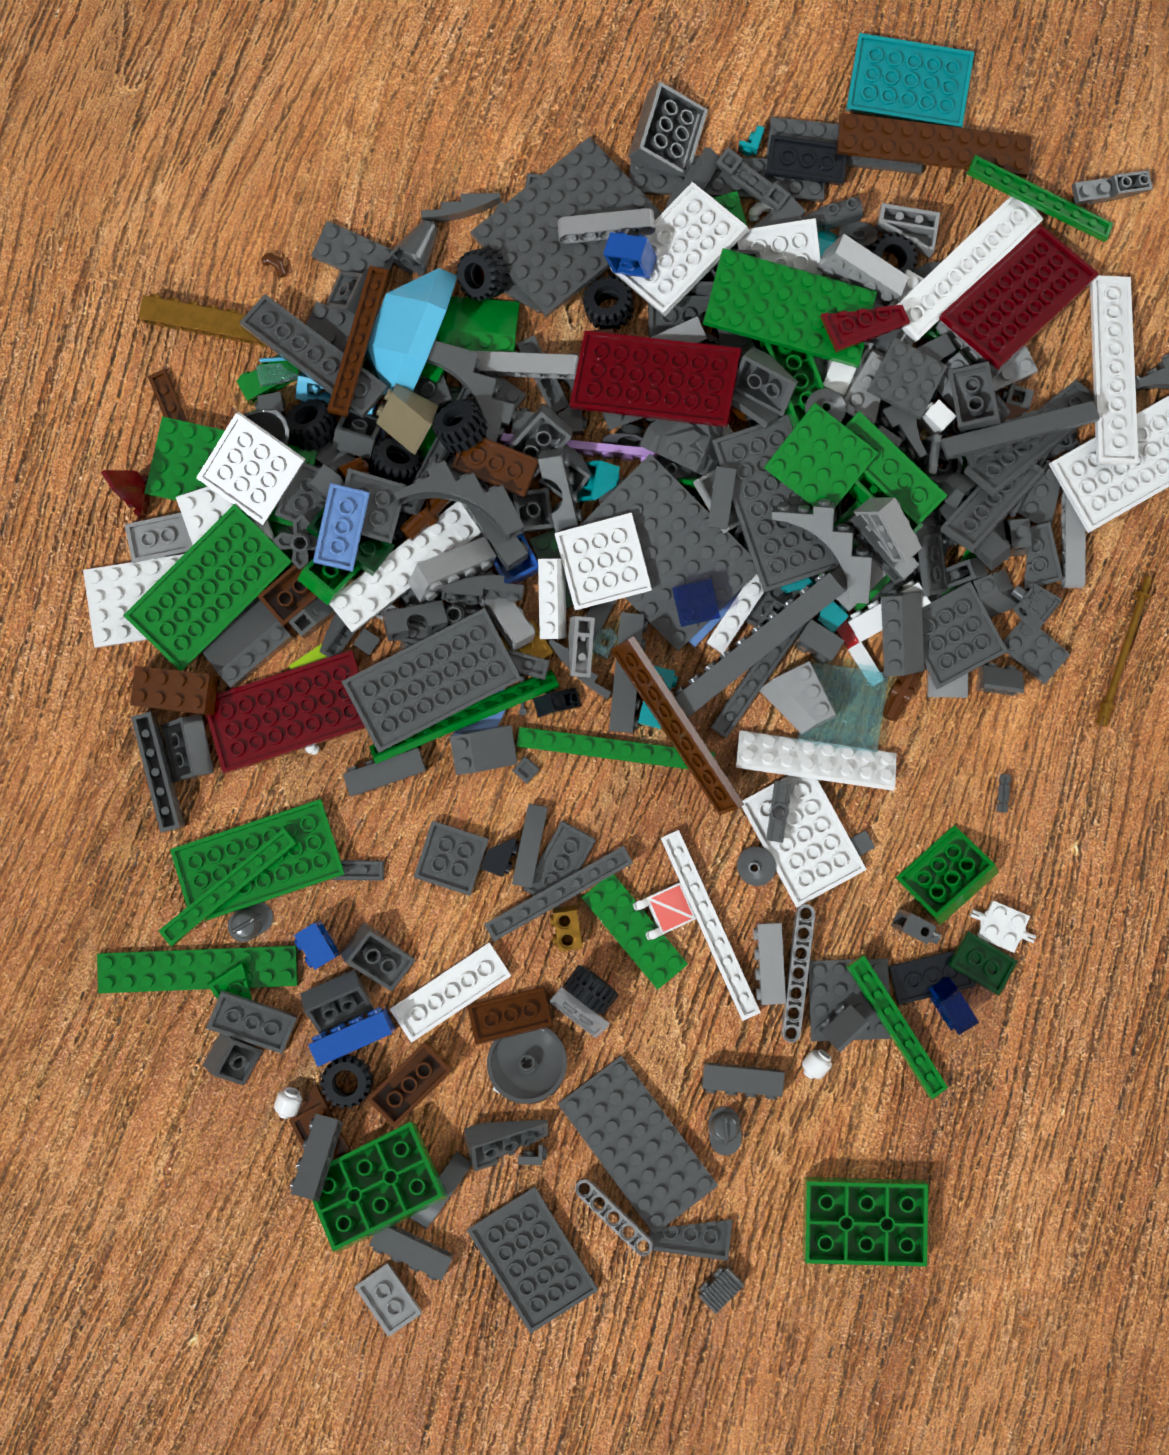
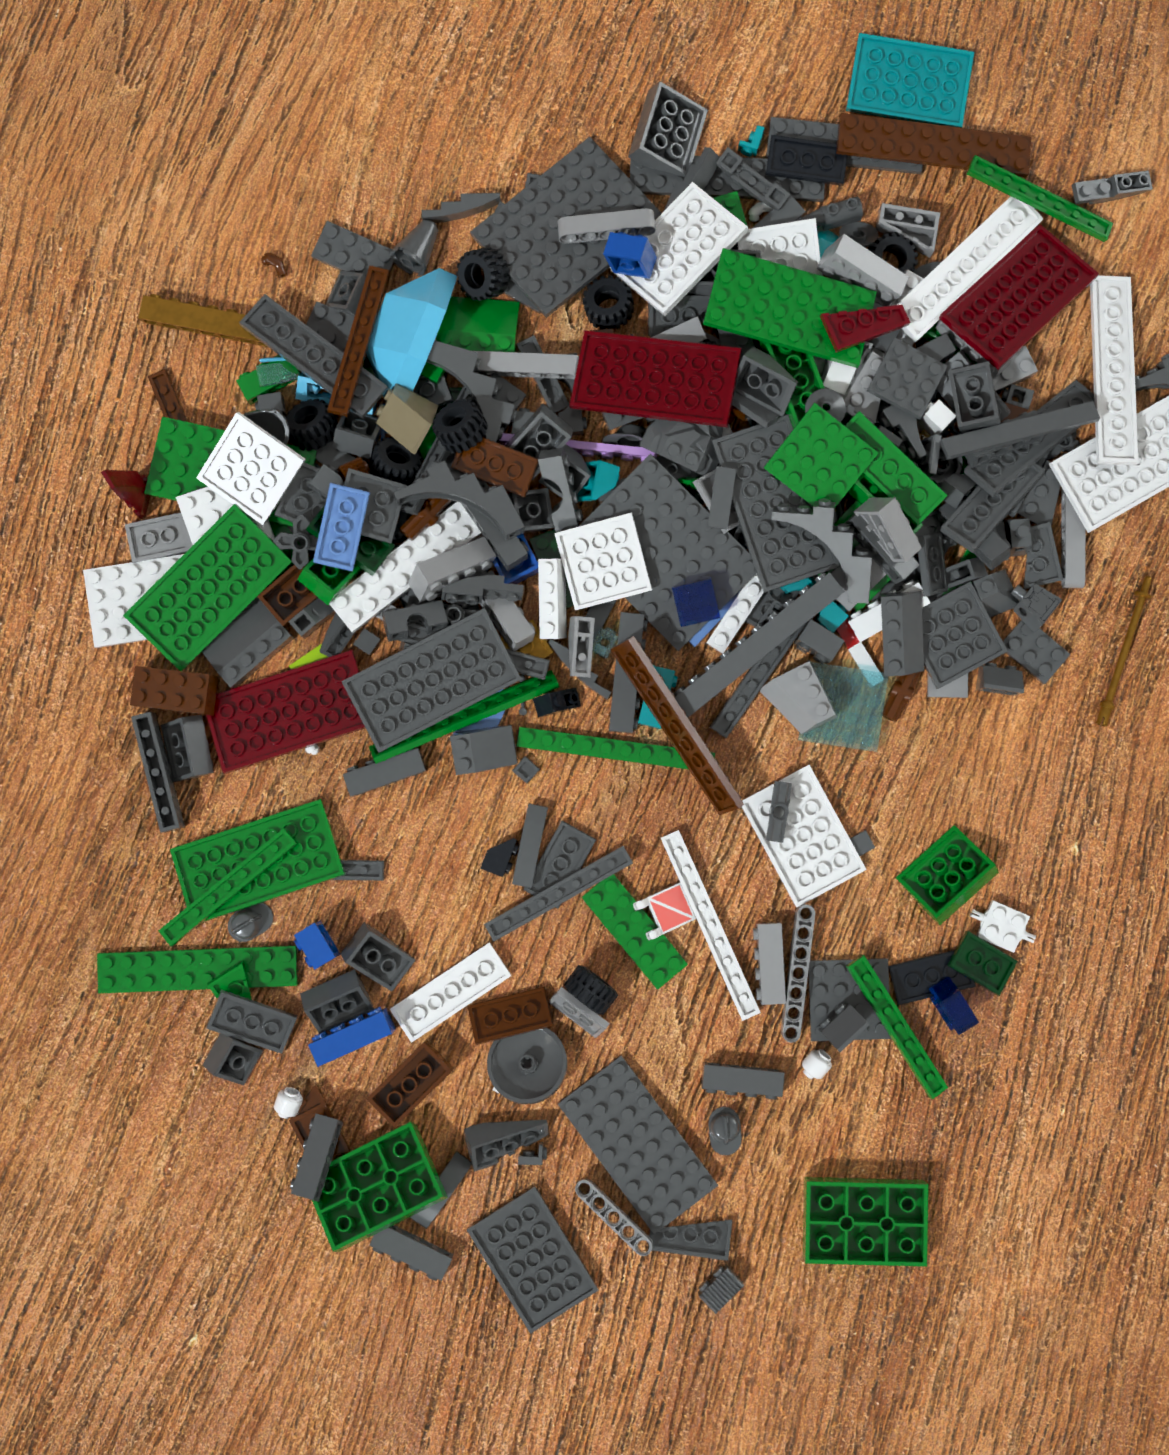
black tyre [320,1055,373,1108] -> none
light grey plate [354,1262,422,1337] -> none
dark grey plate [414,821,489,896] -> none
pearl gold brick [550,905,583,952] -> none
white plate [735,730,897,791] -> none
dark grey dish [737,846,776,886] -> none
dark grey torso [890,908,941,944] -> none
dark grey axle [997,774,1012,813] -> none

